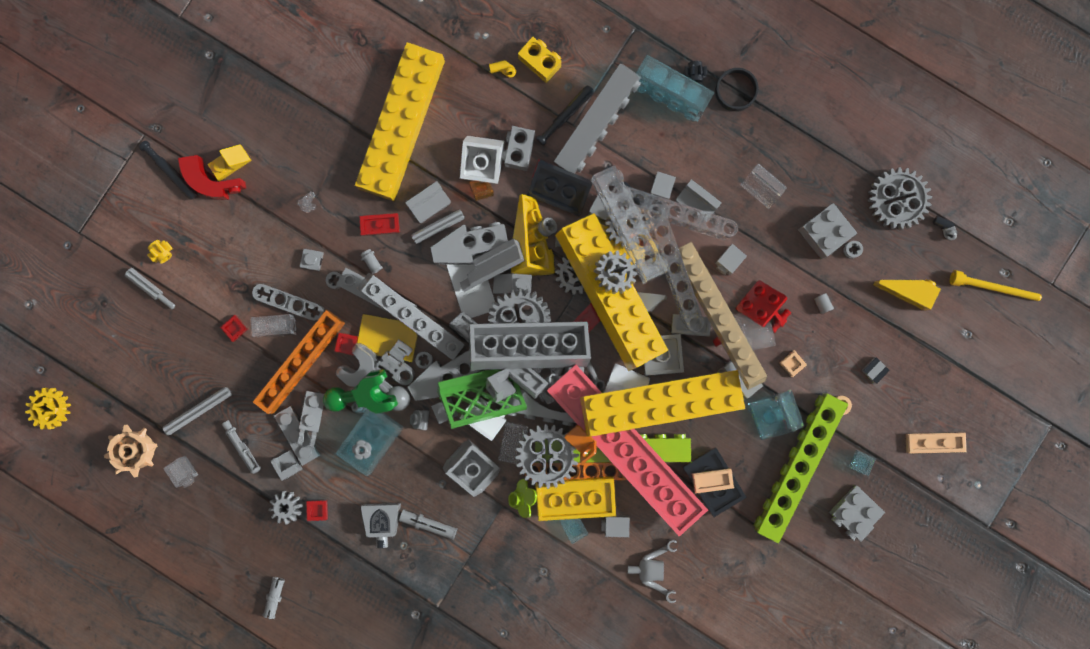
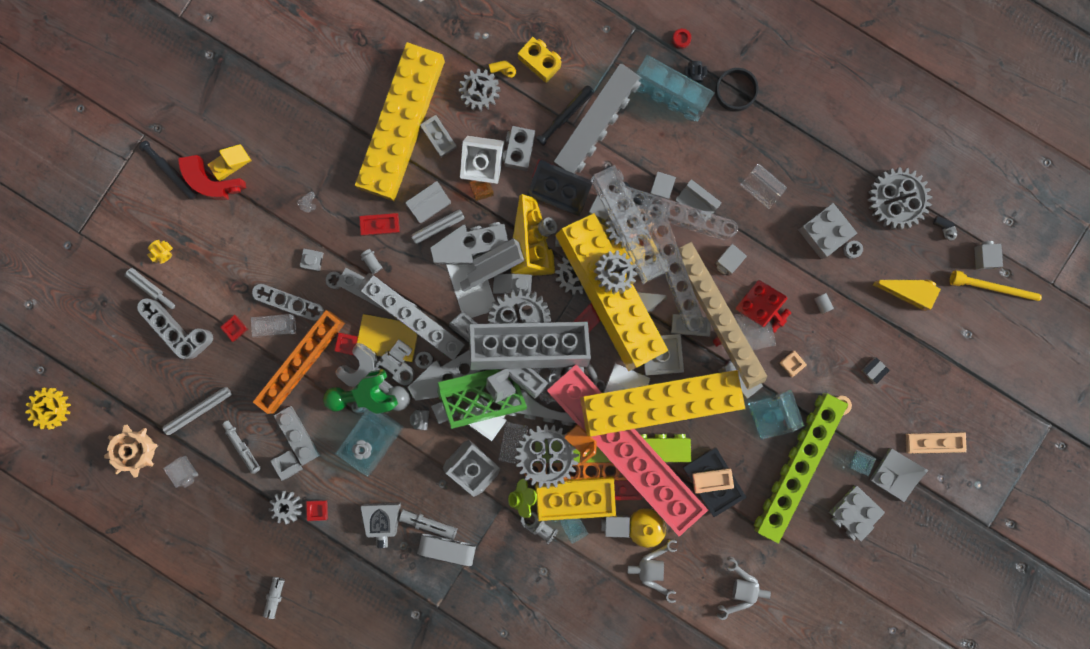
light grey hinge [297,391,324,447] -> none
none -> light grey beam [137,299,213,359]
none -> light grey beam [417,534,476,566]
none -> light grey plate [420,115,457,158]
none -> light grey gear [459,69,500,111]
none -> light grey connector [521,510,558,545]
none -> red plate [614,480,642,500]
none -> yellow cylinder [629,508,667,548]
none -> red tile [672,28,691,49]
none -> light grey piece [716,557,771,620]
none -> light grey plate [870,448,928,502]
none -> light grey brick [974,241,1003,270]

